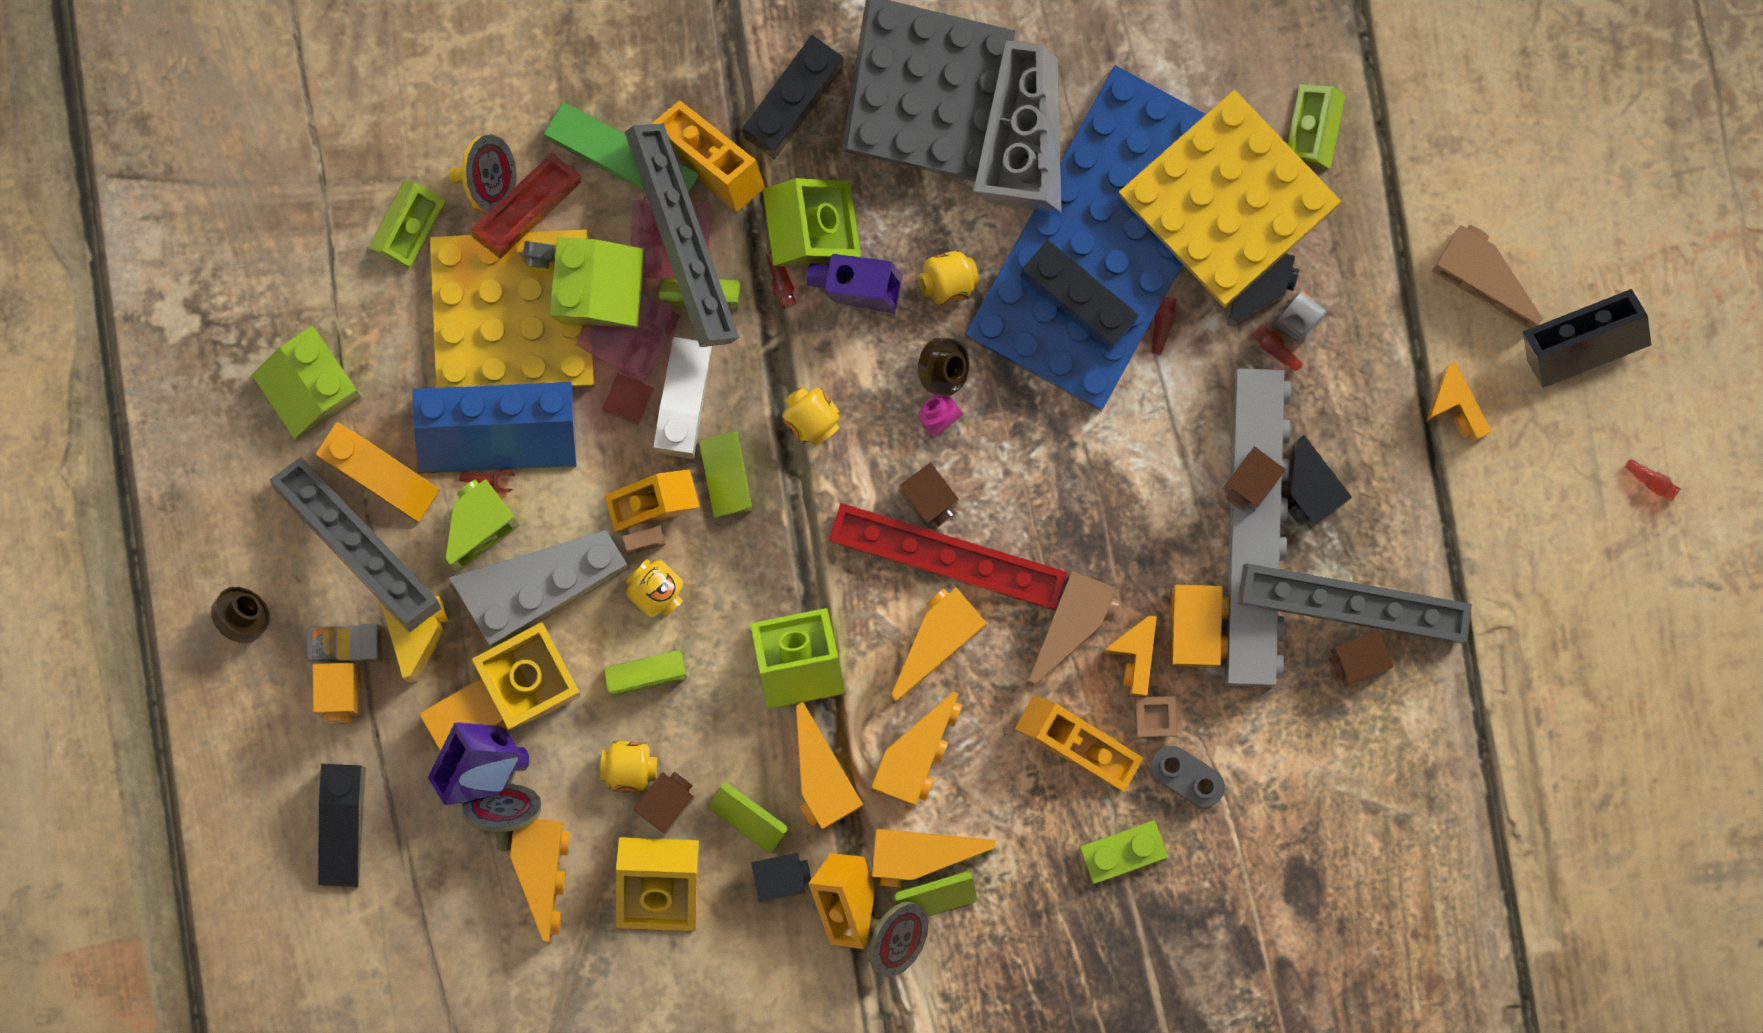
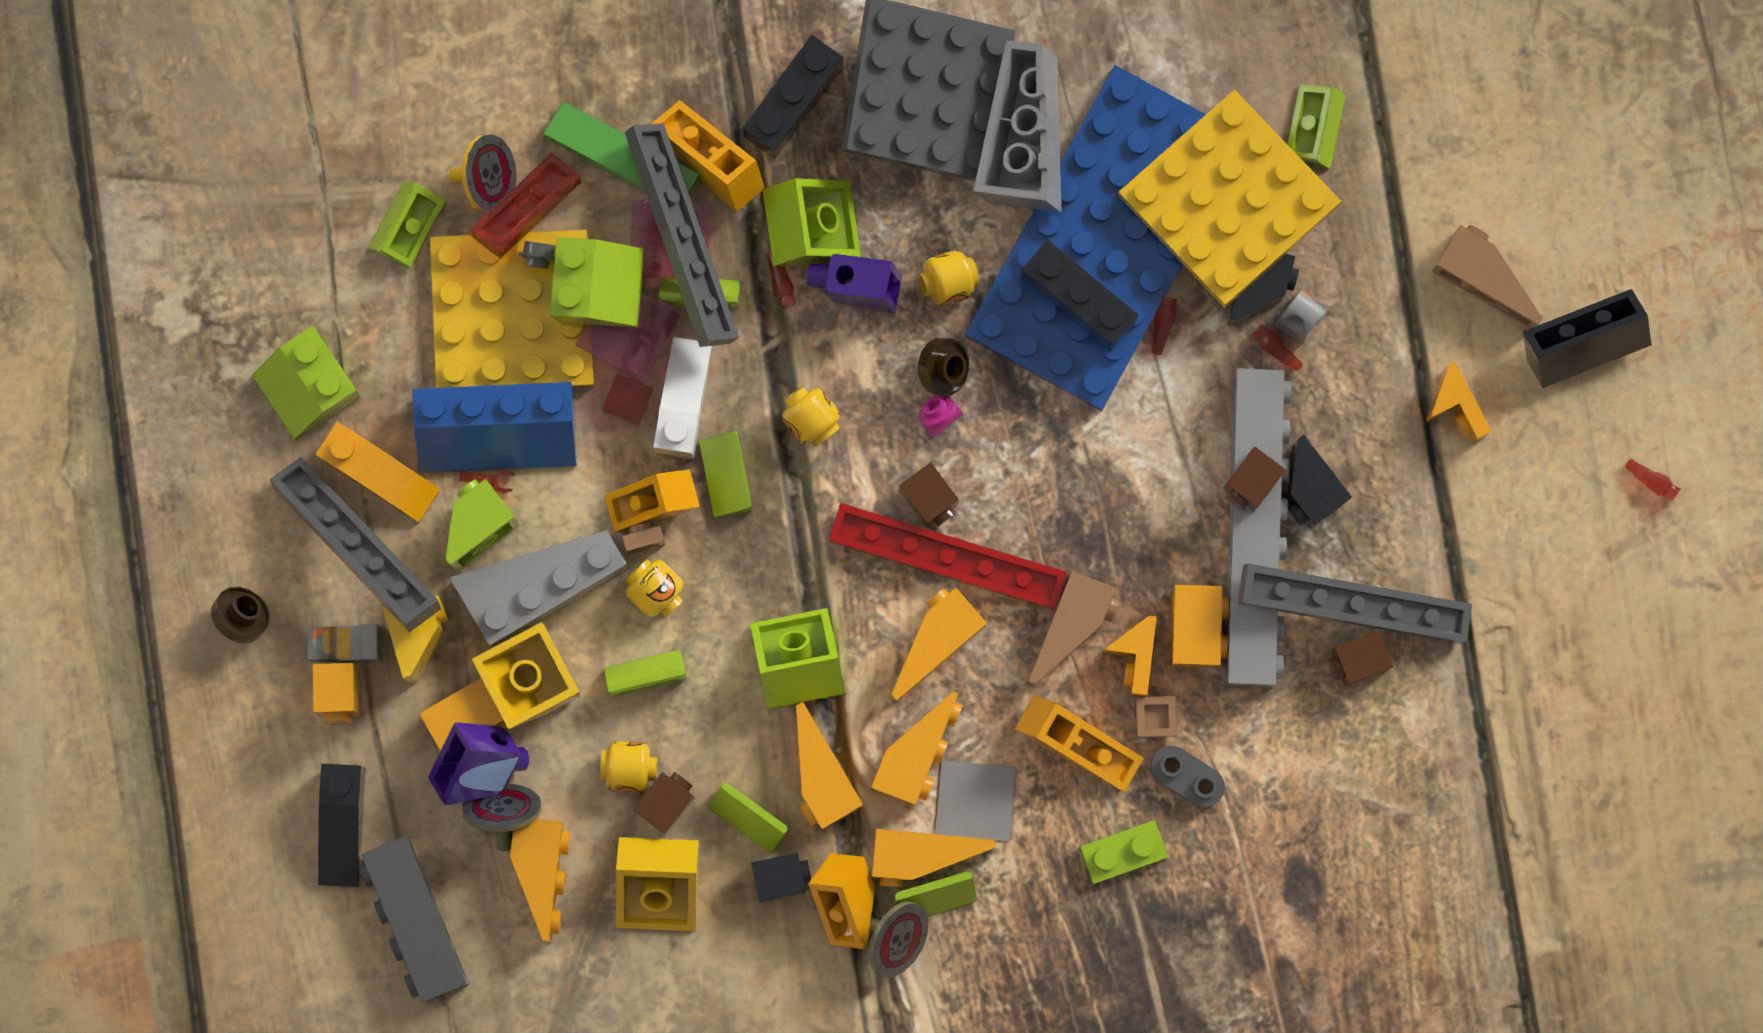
none -> dark grey brick [359,836,469,1003]
none -> light grey sticker [935,760,1016,842]

